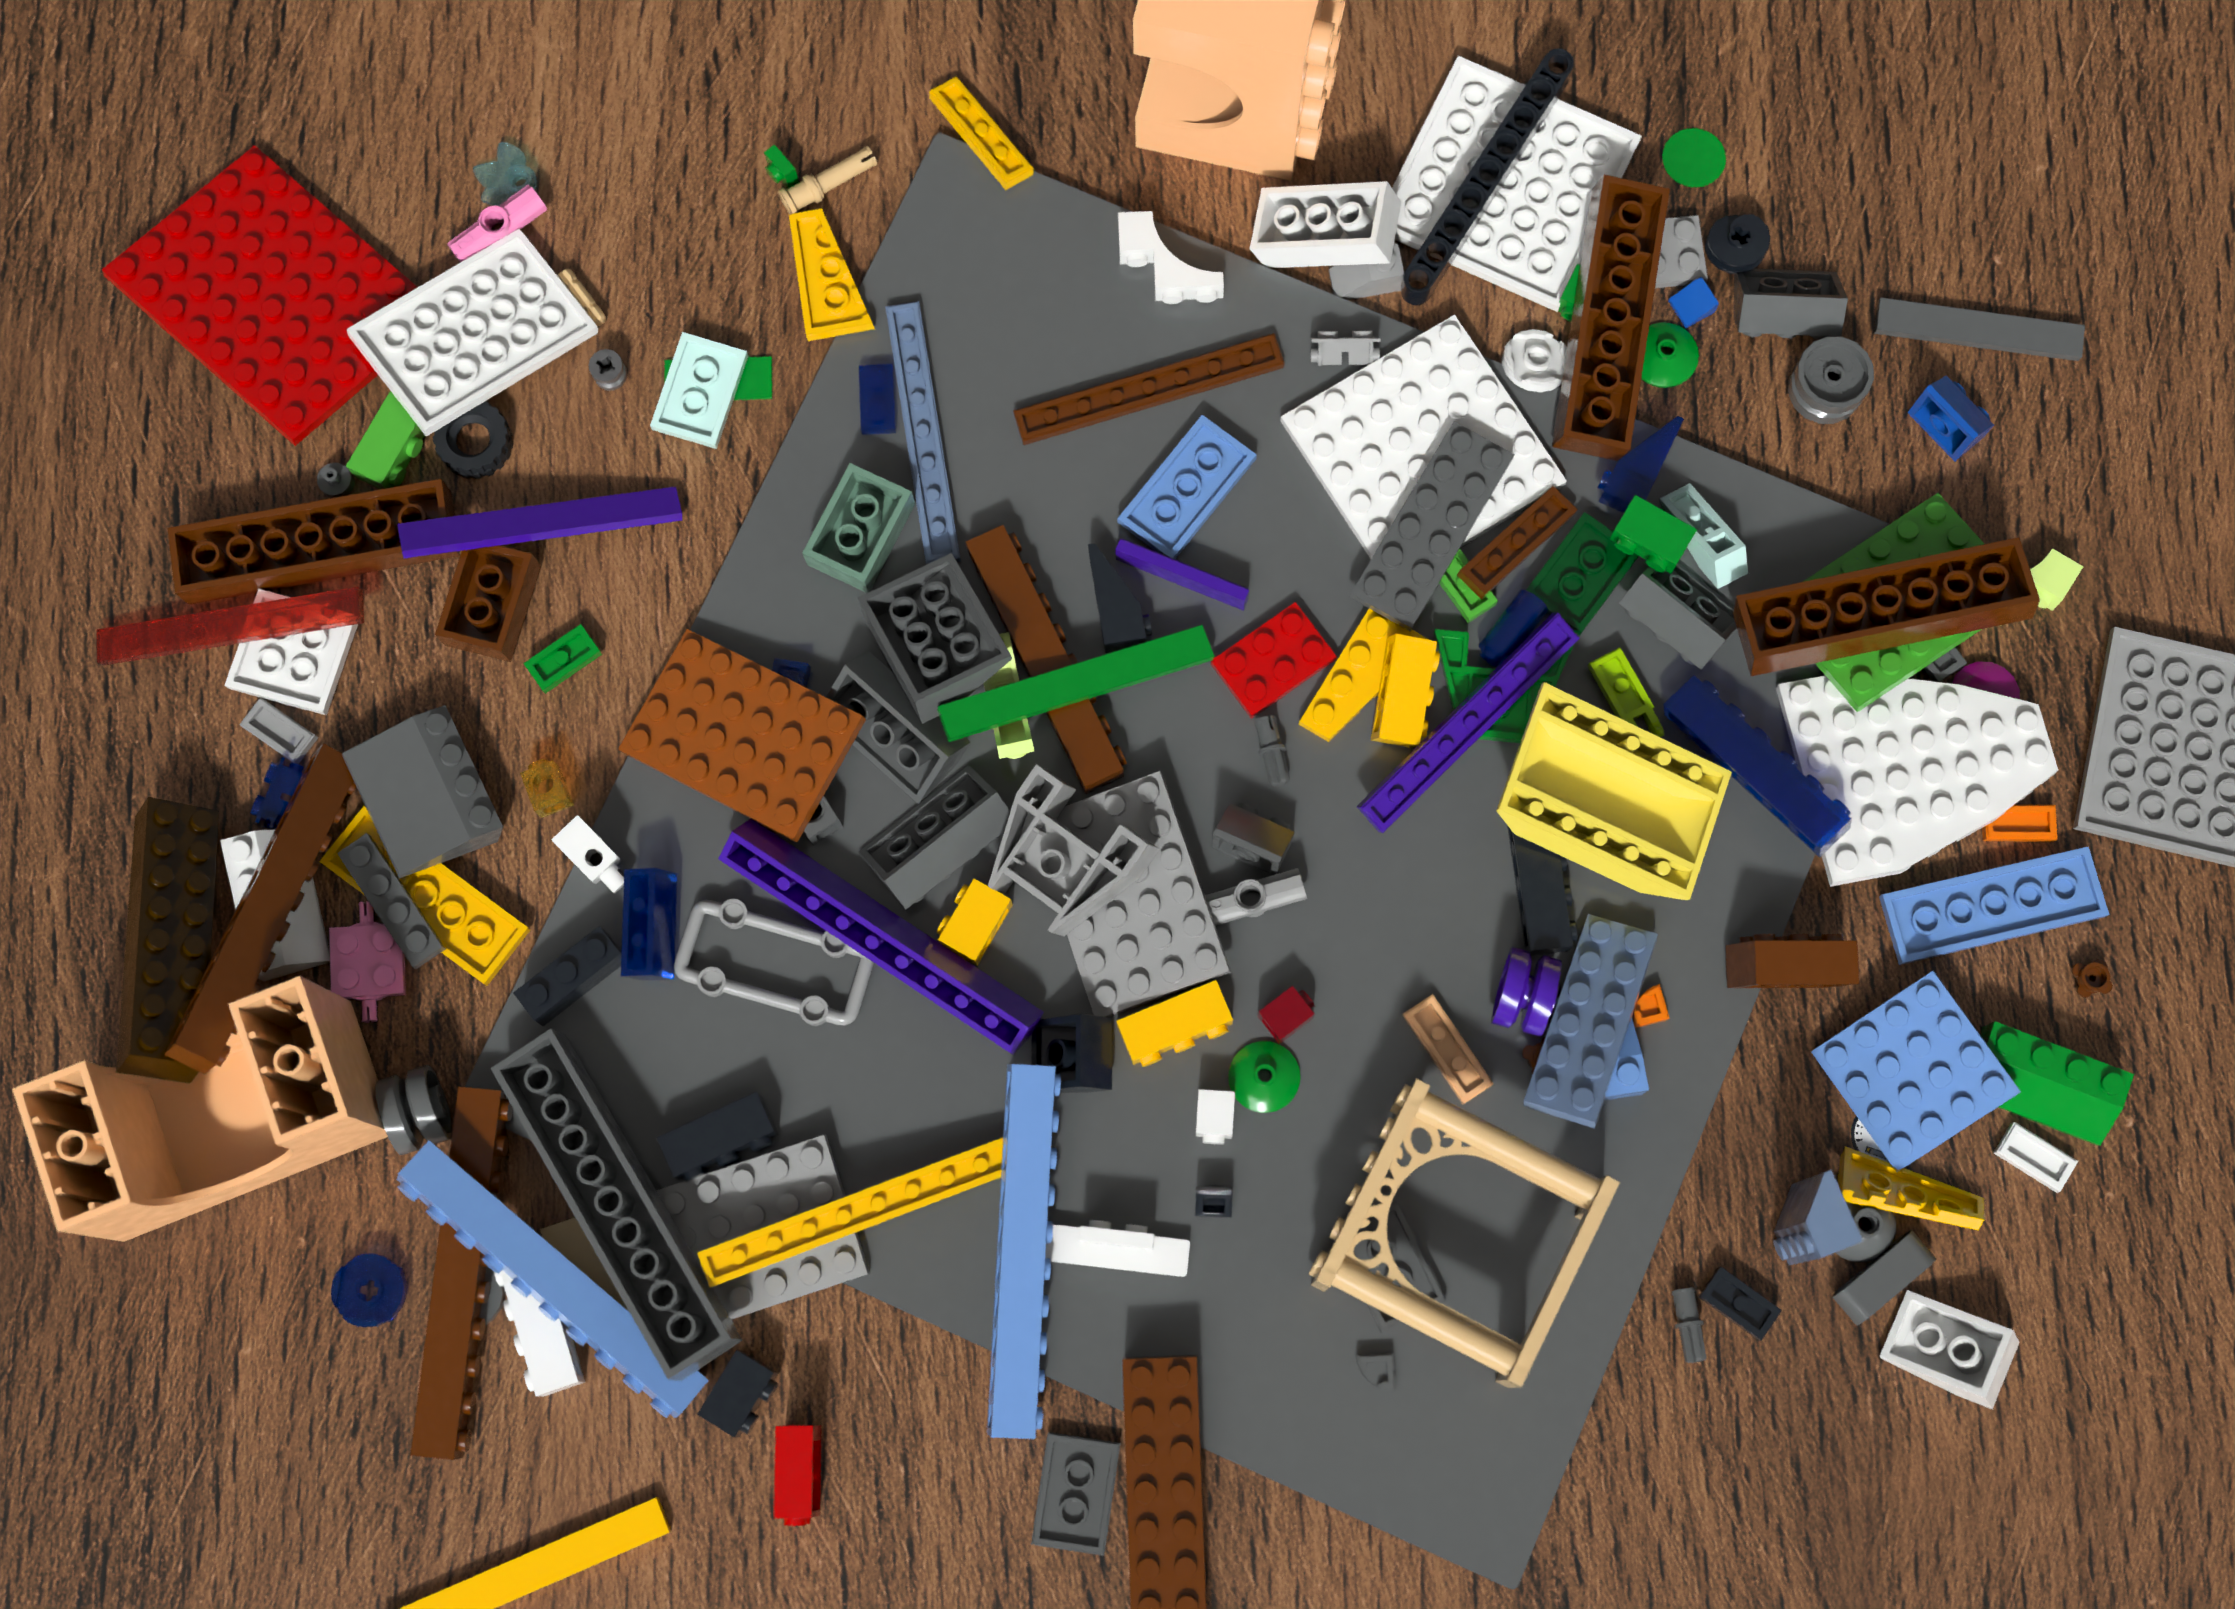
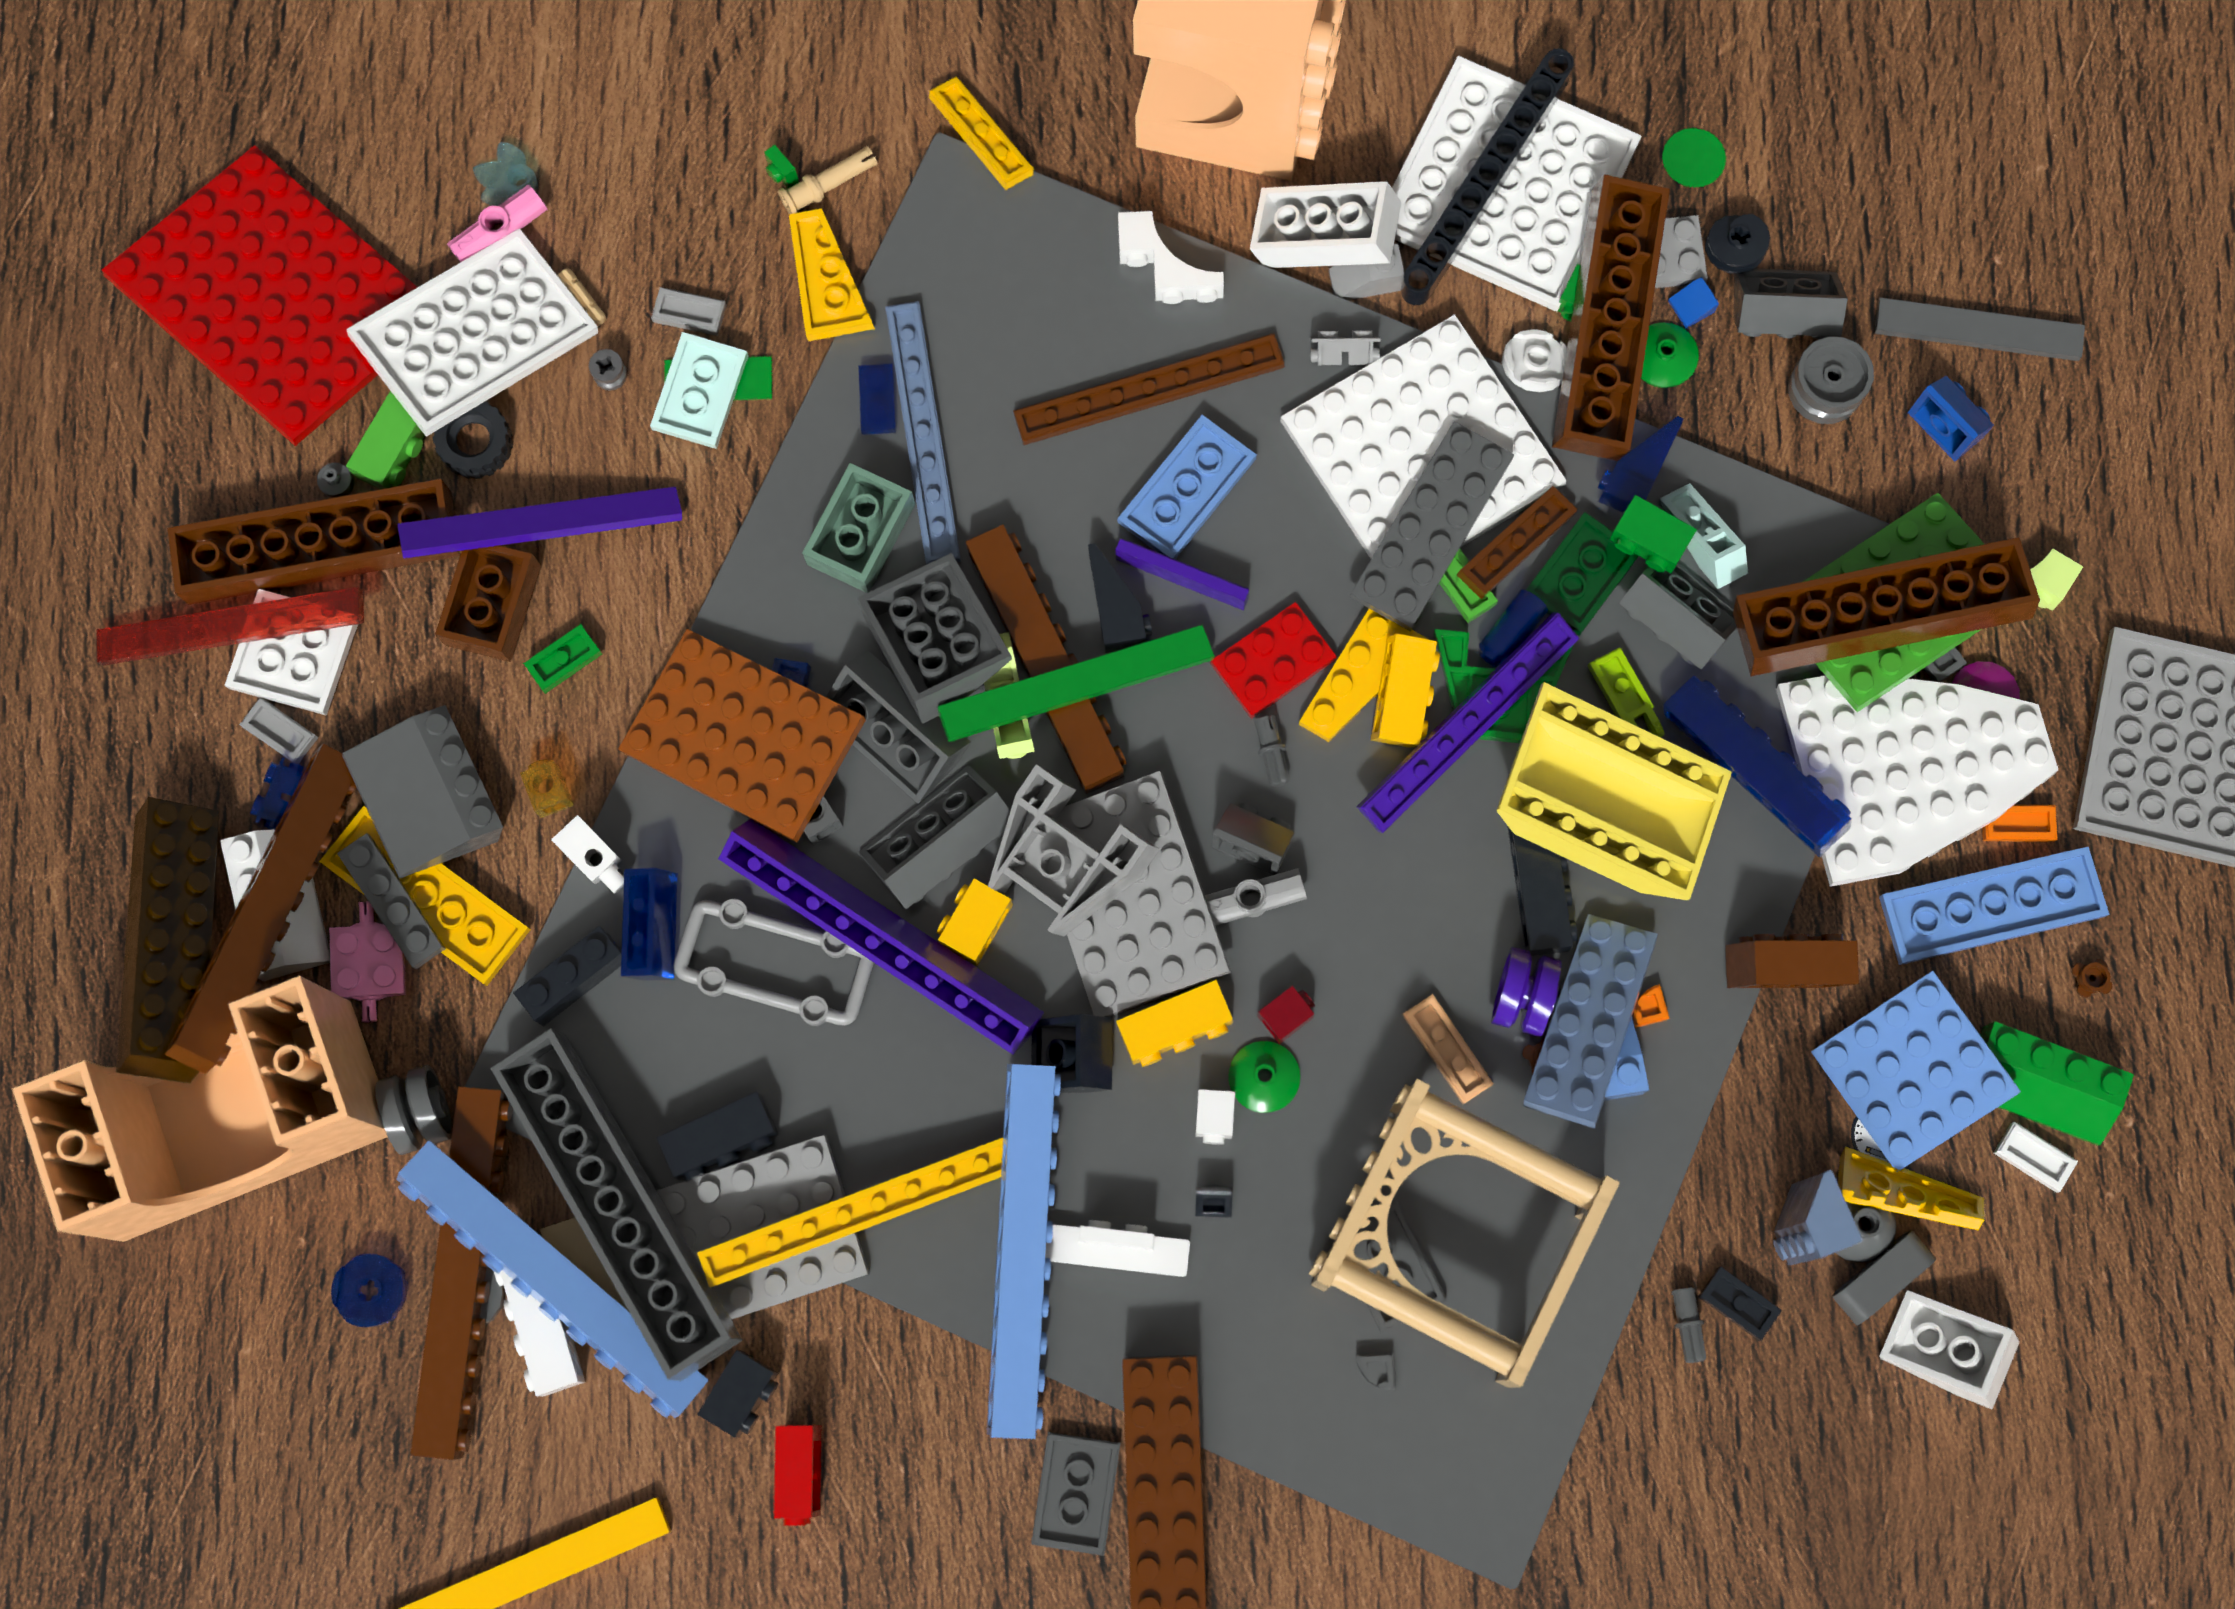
none -> light grey tile [651,287,727,336]

